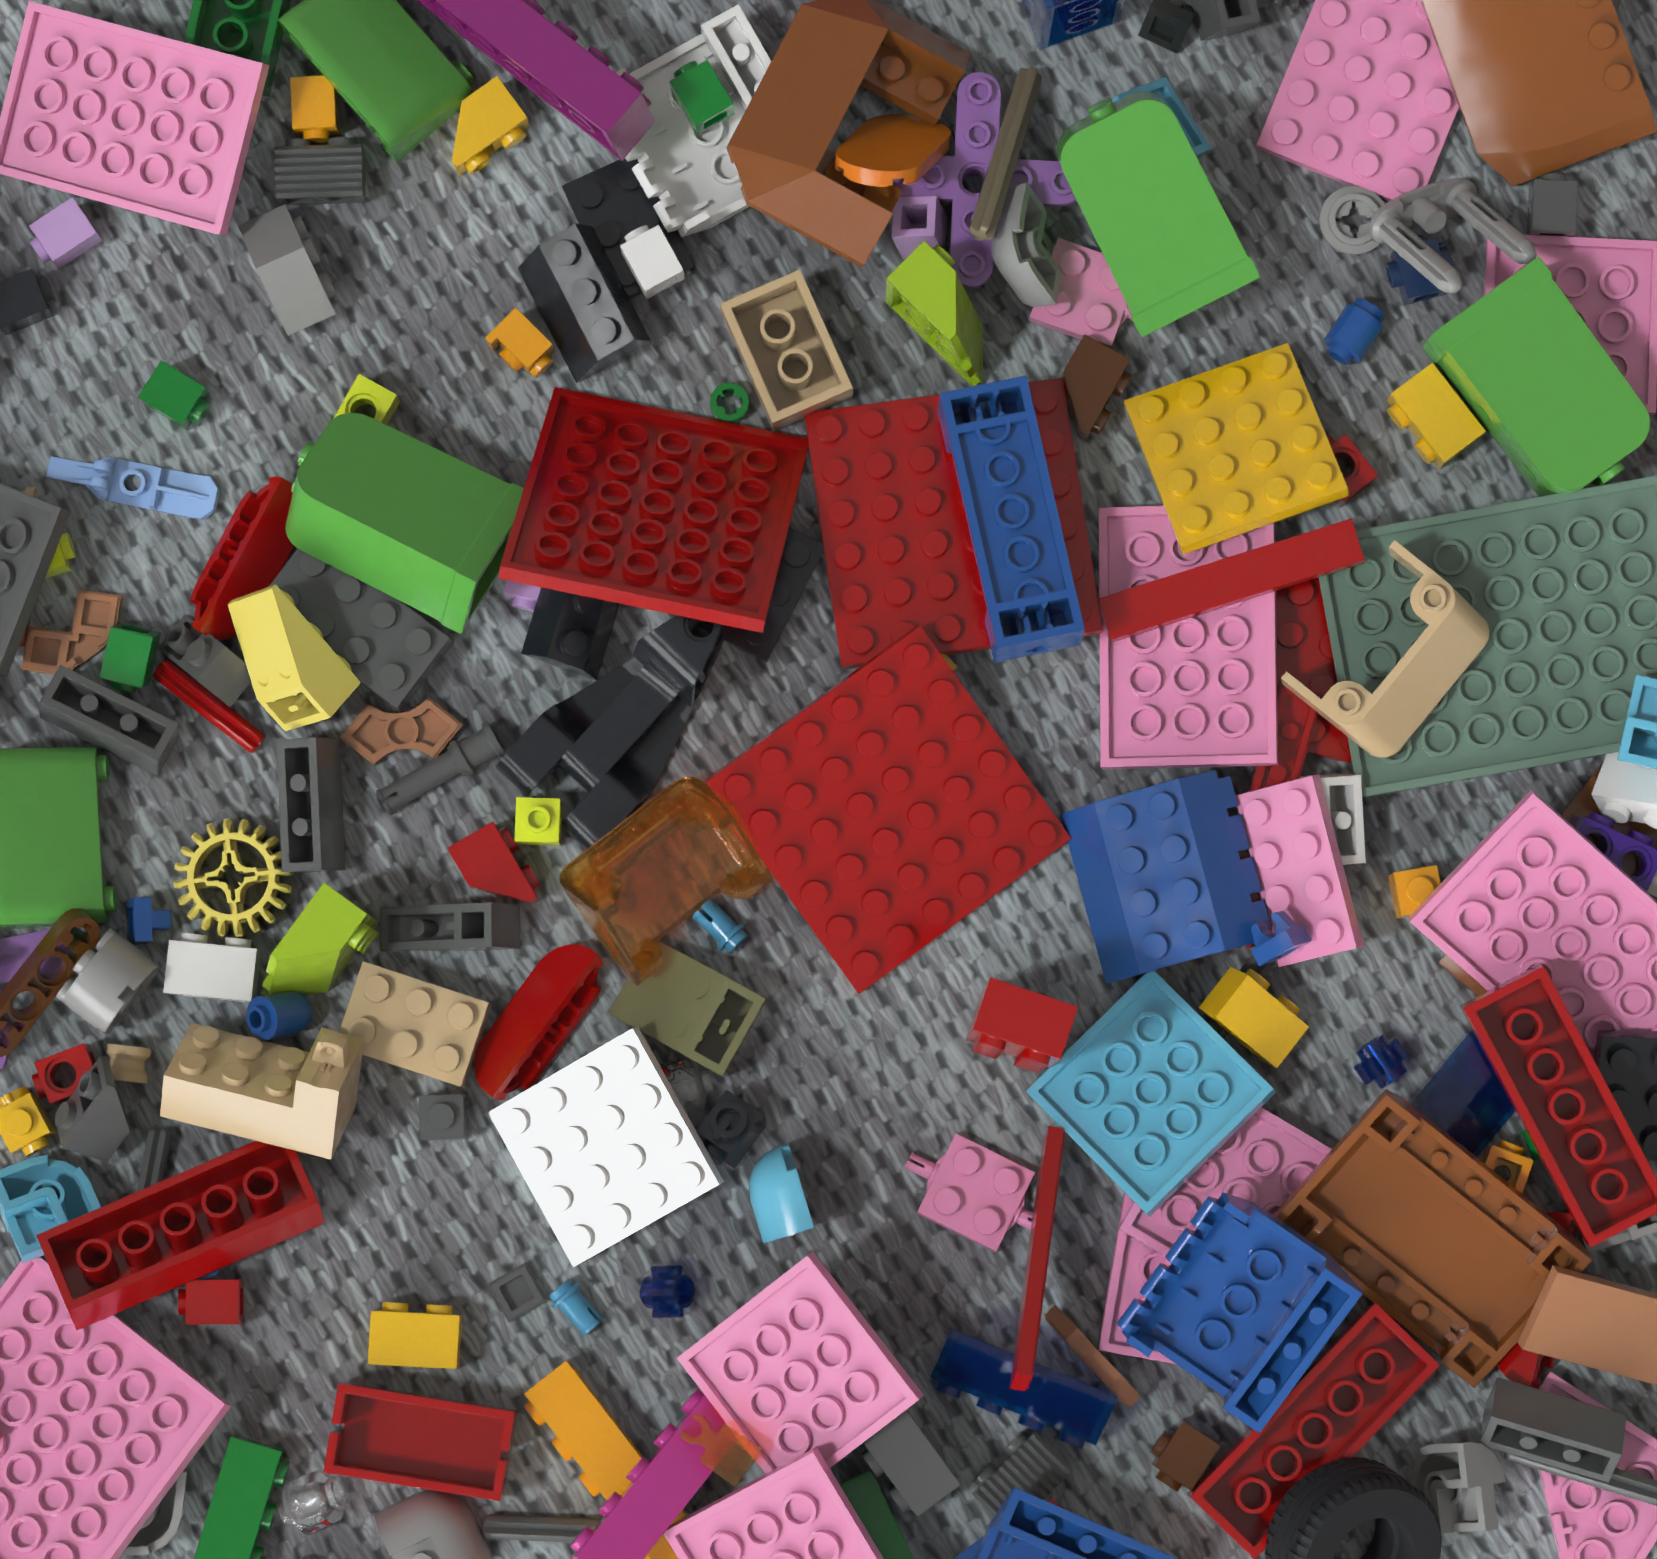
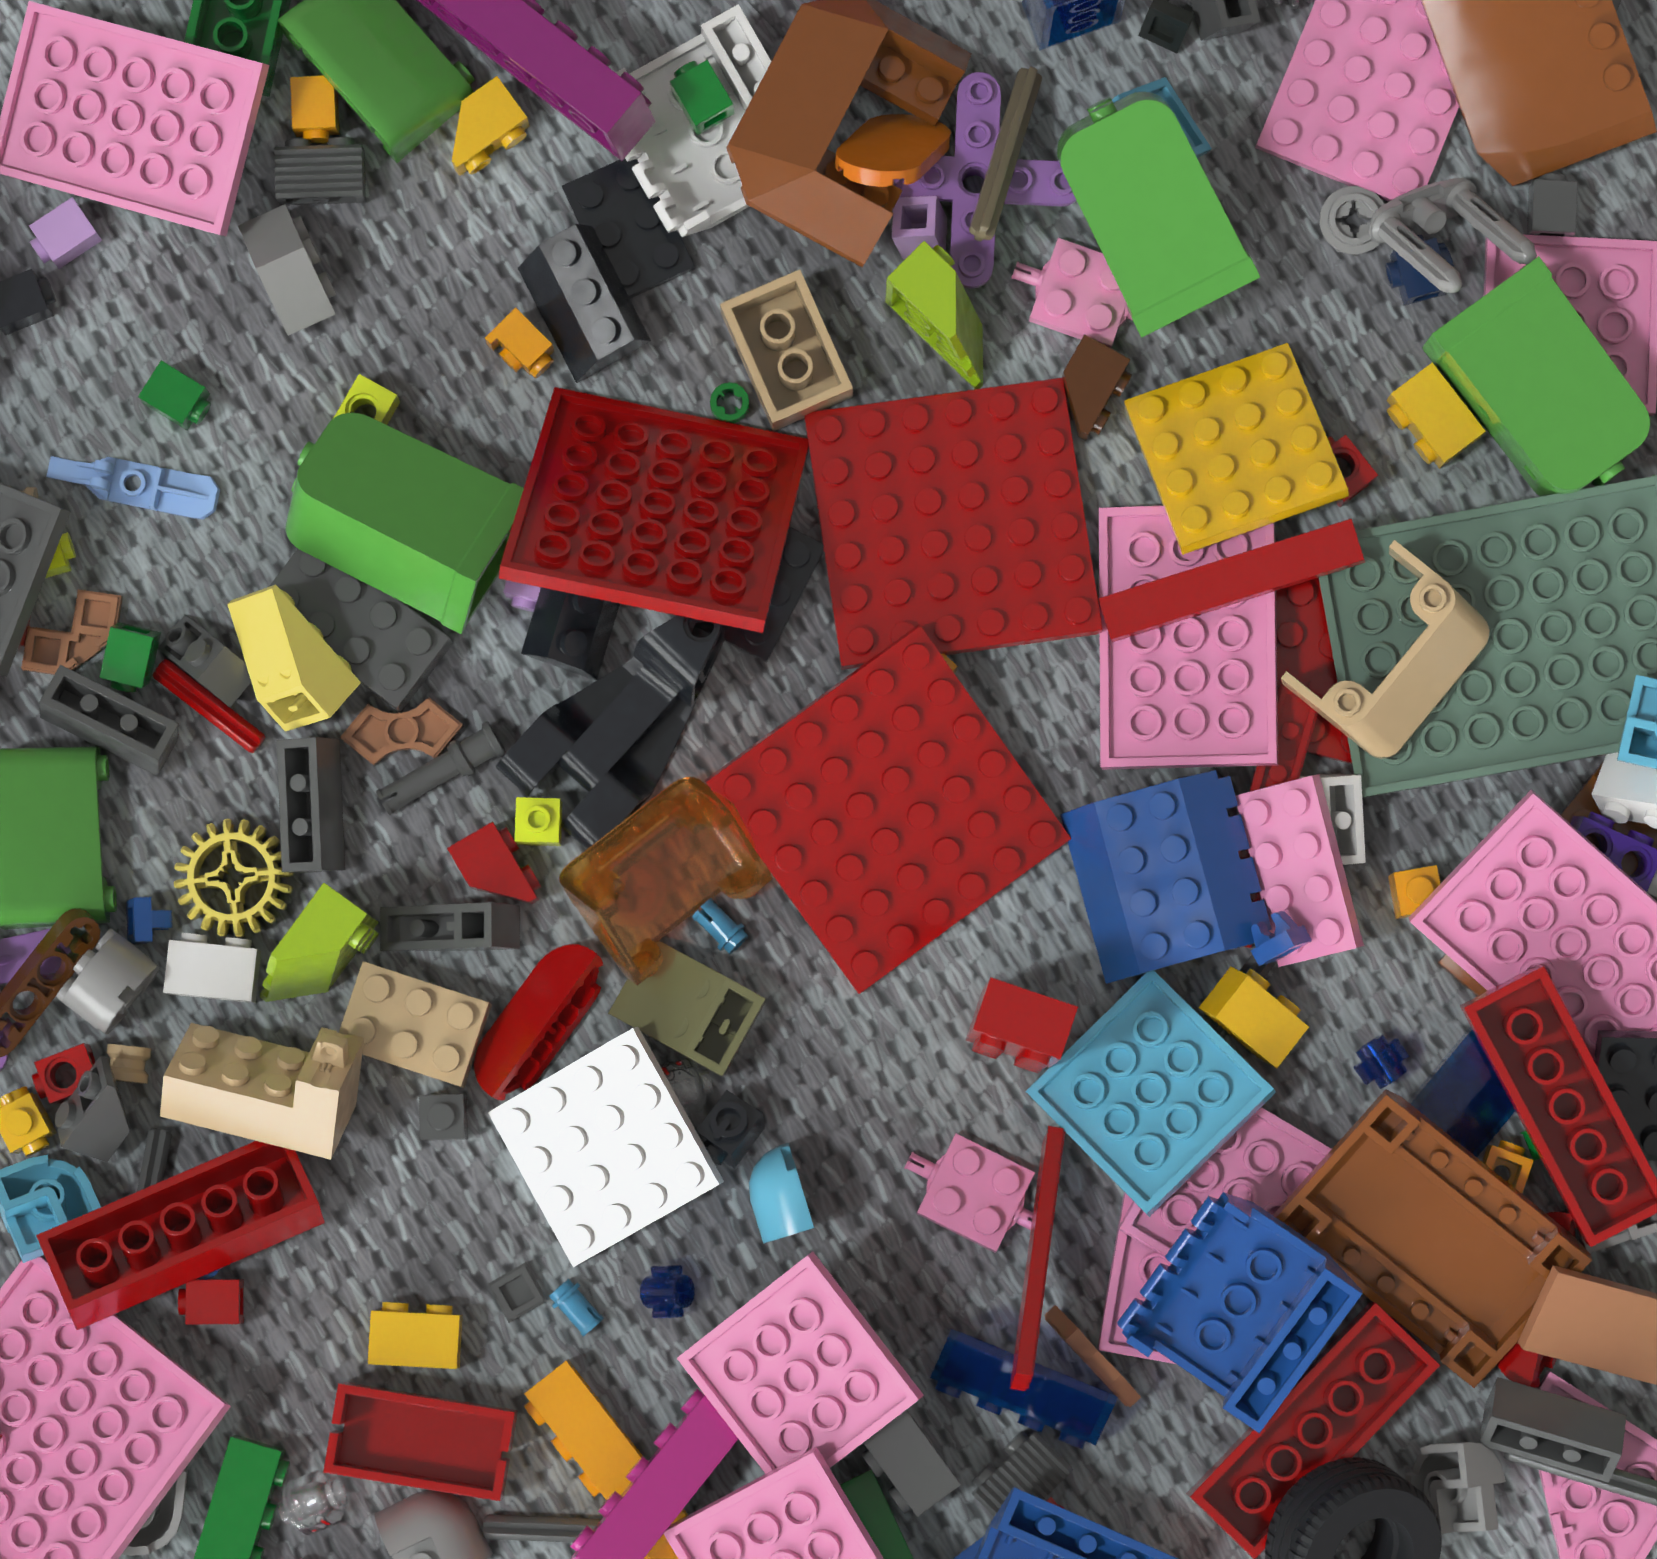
red brick [190,476,294,640] -> none
blue brick [246,991,313,1040] -> none
white brick [620,225,685,299] -> none
clear orange plate [680,1413,763,1487] -> none
blue plate [938,376,1085,663] -> none
light grey brick [991,182,1062,307] -> none
reddish brown brick [1150,1420,1221,1492] -> none
blue brick [1324,298,1385,365] -> none

